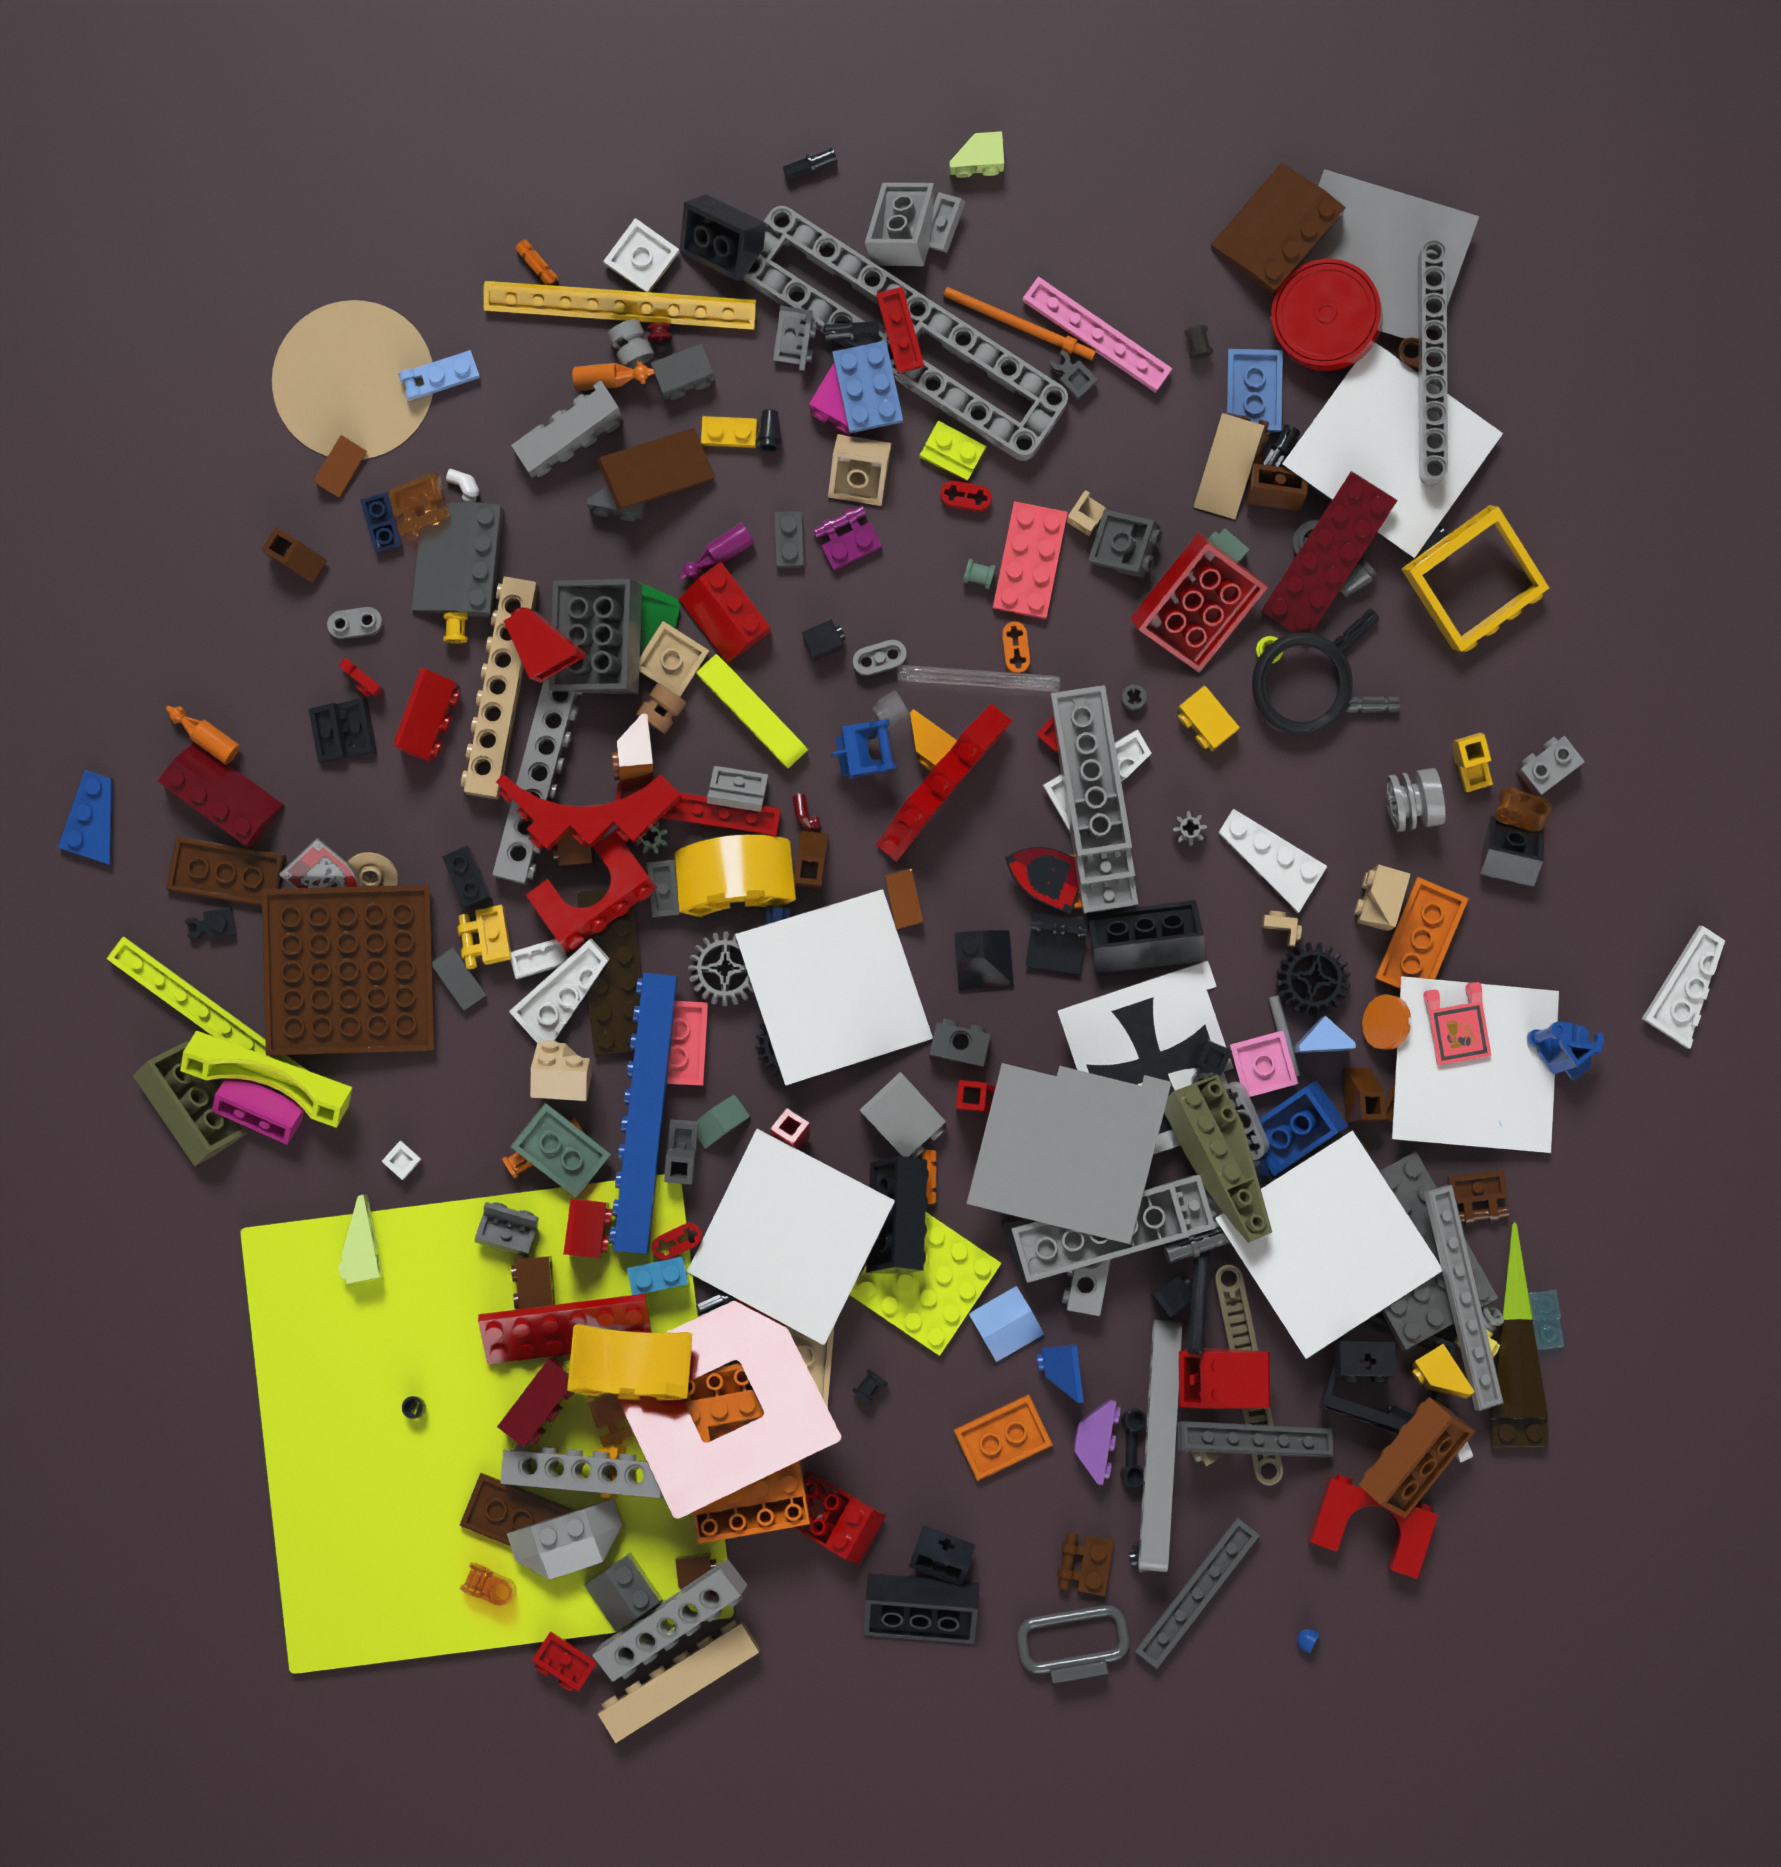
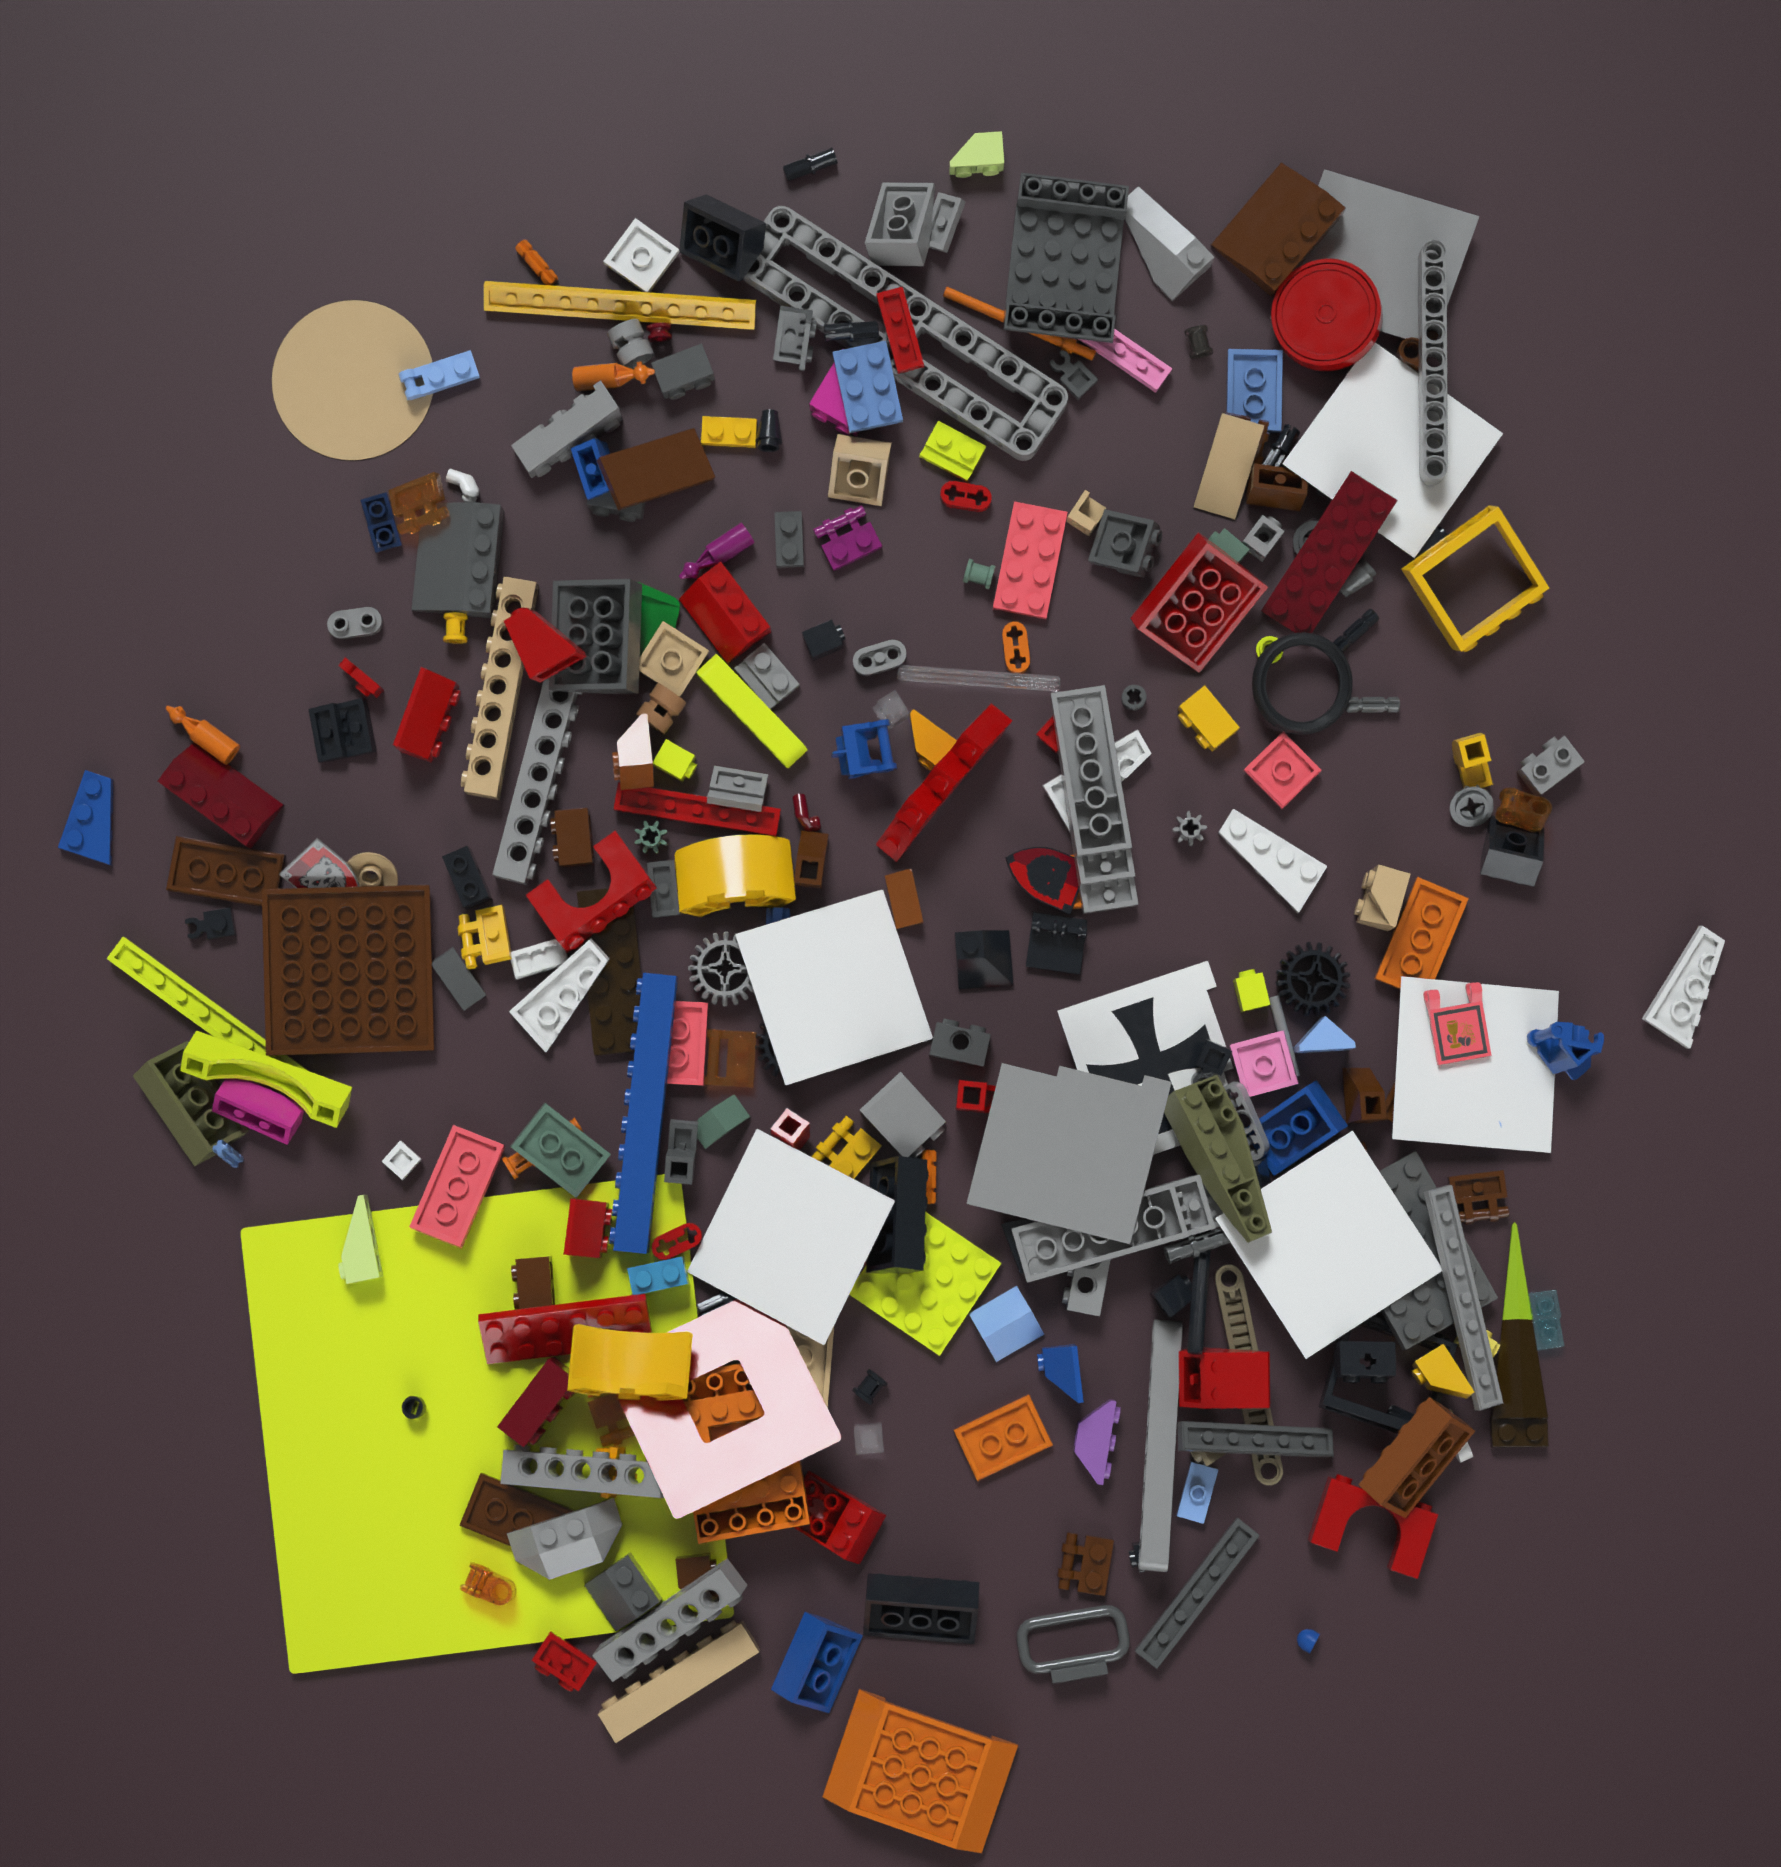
reddish brown slope [261,527,327,584] -> none
dark orange slope [313,435,368,498] -> none
dark grey bracket [475,1202,539,1258] -> none
red arch [496,774,682,851] -> none
tan slope [530,1040,593,1101] -> none
black brick [909,1525,976,1586] -> none
black slope [1087,900,1205,974] -> none
black bar [1120,1408,1146,1488] -> none
tan bracket [1261,911,1302,948] -> none
orange tile [1362,994,1411,1050] -> none
light grey wheel [1385,768,1446,832] -> none
light grey bush [1482,1304,1504,1332] -> none
none -> medium blue axle [212,1140,244,1168]
none -> coral plate [409,1125,505,1249]
none -> blue slope [571,438,610,500]
none -> neon yellow brick [653,739,698,782]
none -> clear orange plate [704,1029,757,1088]
none -> light grey plate [734,643,800,710]
none -> blue slope [771,1612,863,1713]
none -> yellow plate [811,1116,882,1179]
none -> orange slope [822,1689,1018,1853]
none -> clear brick [854,1422,884,1455]
none -> dark grey slope [1004,173,1129,343]
none -> light grey wedge [1124,187,1214,302]
none -> light blue plate [1176,1461,1218,1524]
none -> neon yellow brick [1233,969,1270,1012]
none -> light grey brick [1242,515,1285,562]
none -> coral plate [1243,731,1322,809]
none -> dark grey gear [1449,785,1494,827]

